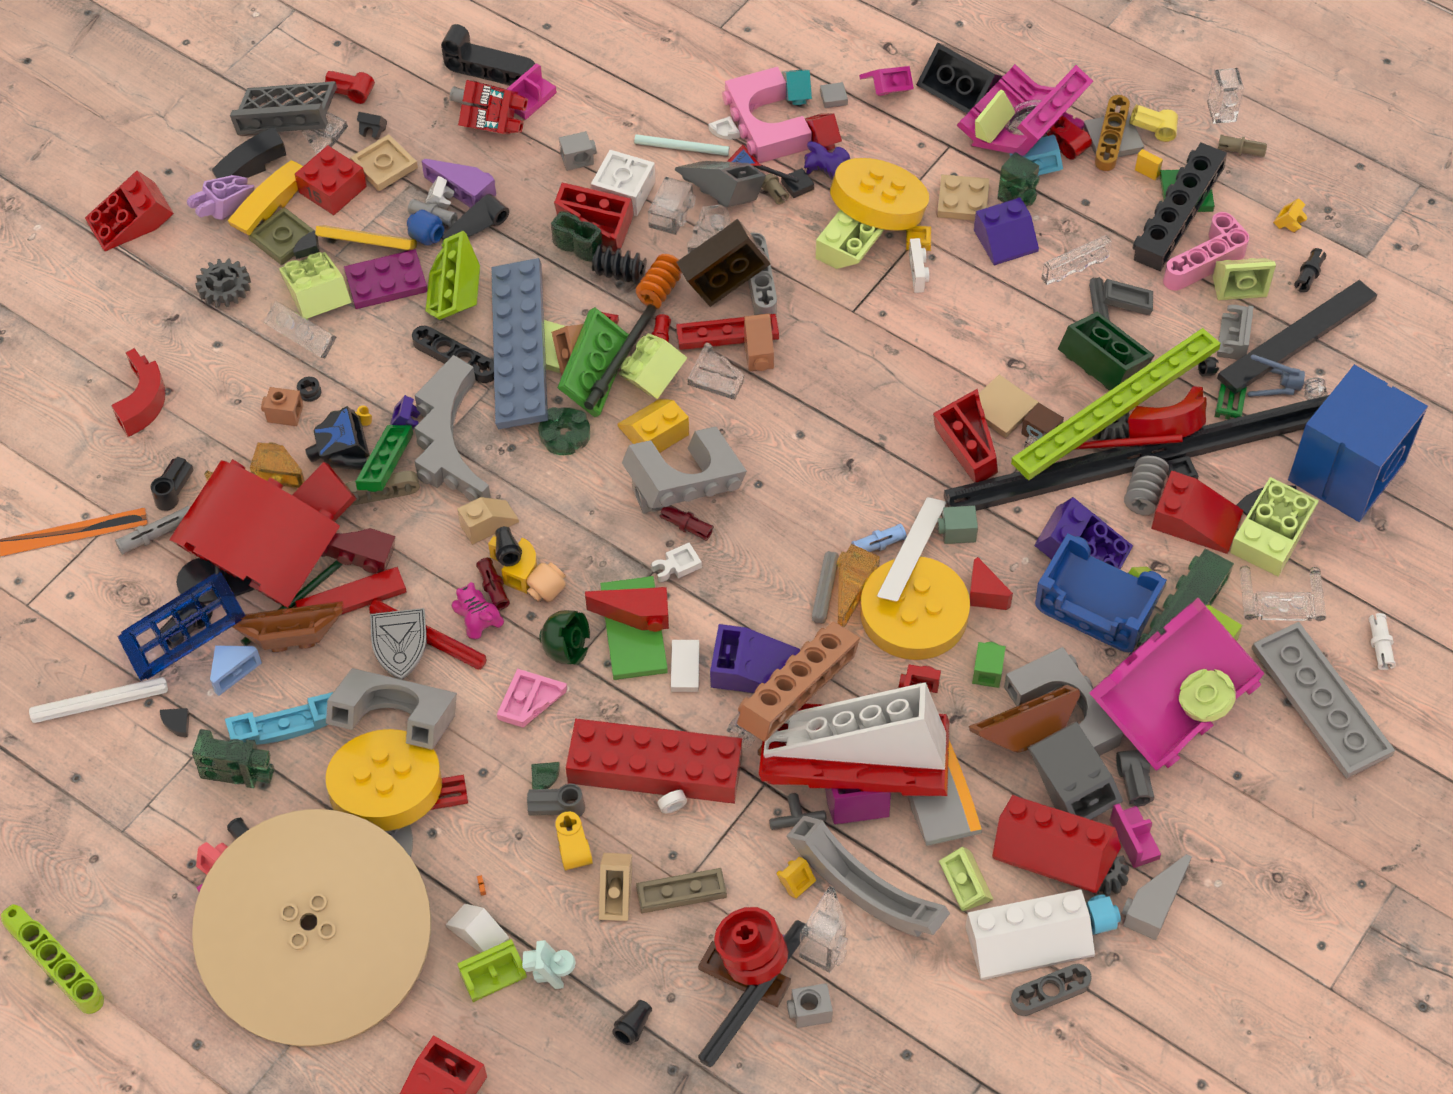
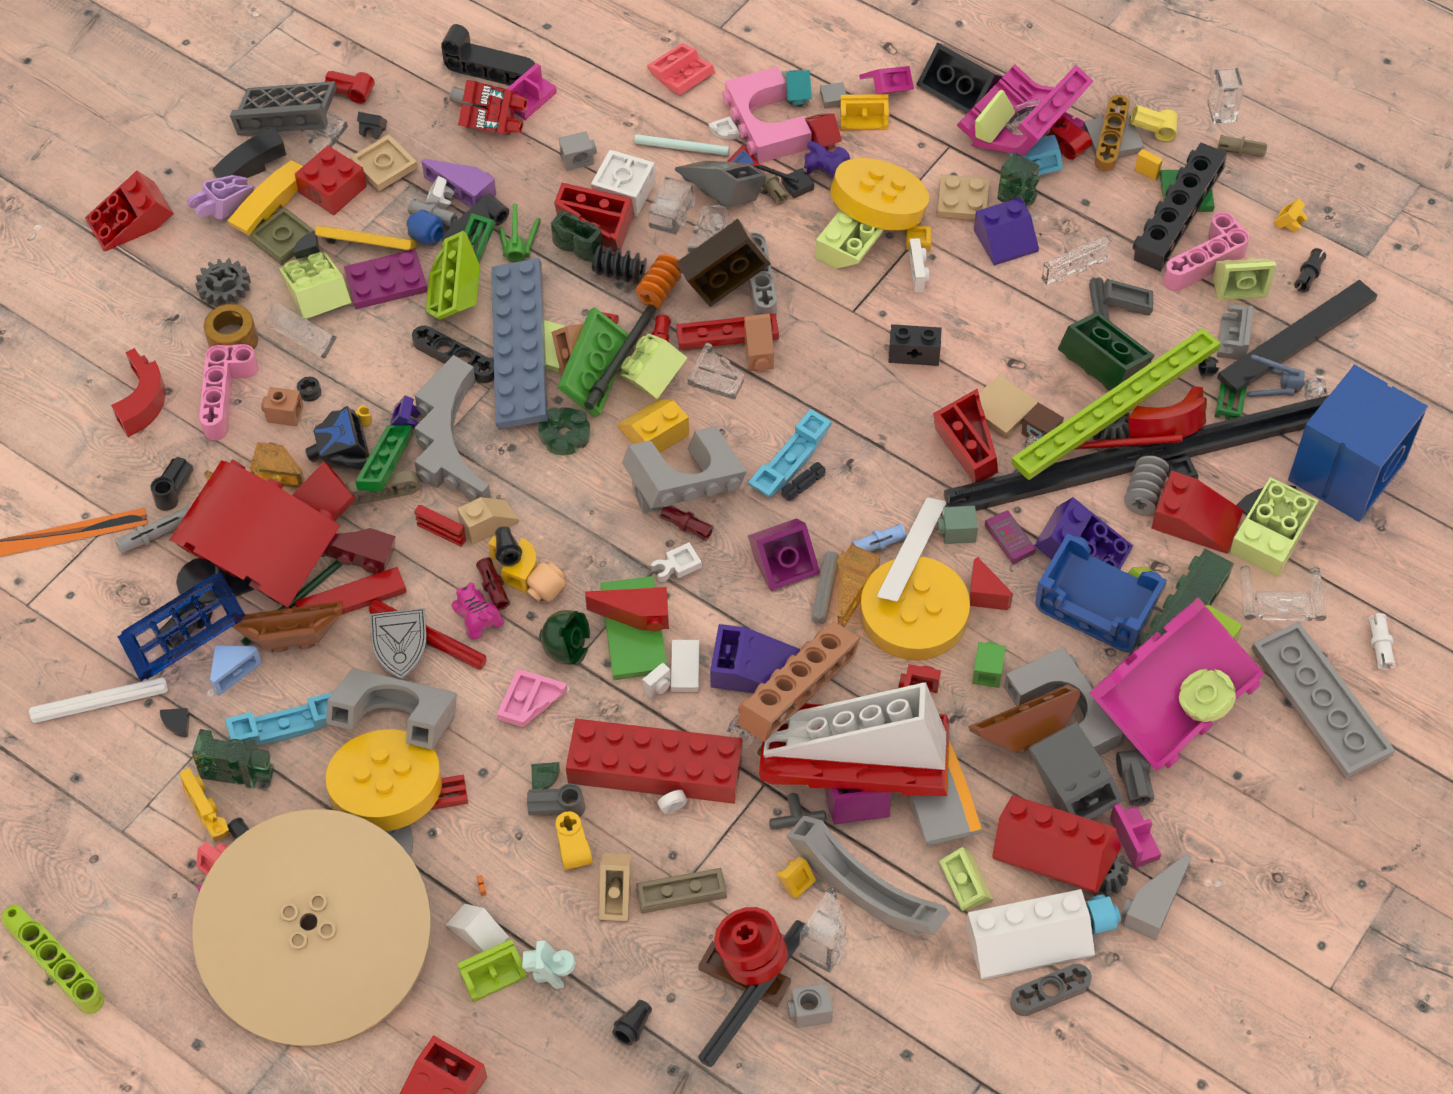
none -> yellow hinge [180,768,229,842]
none -> bright pink beam [199,344,258,441]
none -> pearl gold piece [203,304,258,350]
none -> red tile [414,505,466,547]
none -> green tile [464,213,496,264]
none -> bright green plant [499,203,540,262]
none -> white plate [642,663,671,699]
none -> coral slope [647,43,715,95]
none -> medium azure slope [748,409,832,498]
none -> magenta slope [748,518,820,591]
none -> black axle [781,462,826,501]
none -> yellow hinge [840,94,889,131]
none -> black brick [888,324,942,366]
none -> magenta tile [985,510,1036,564]

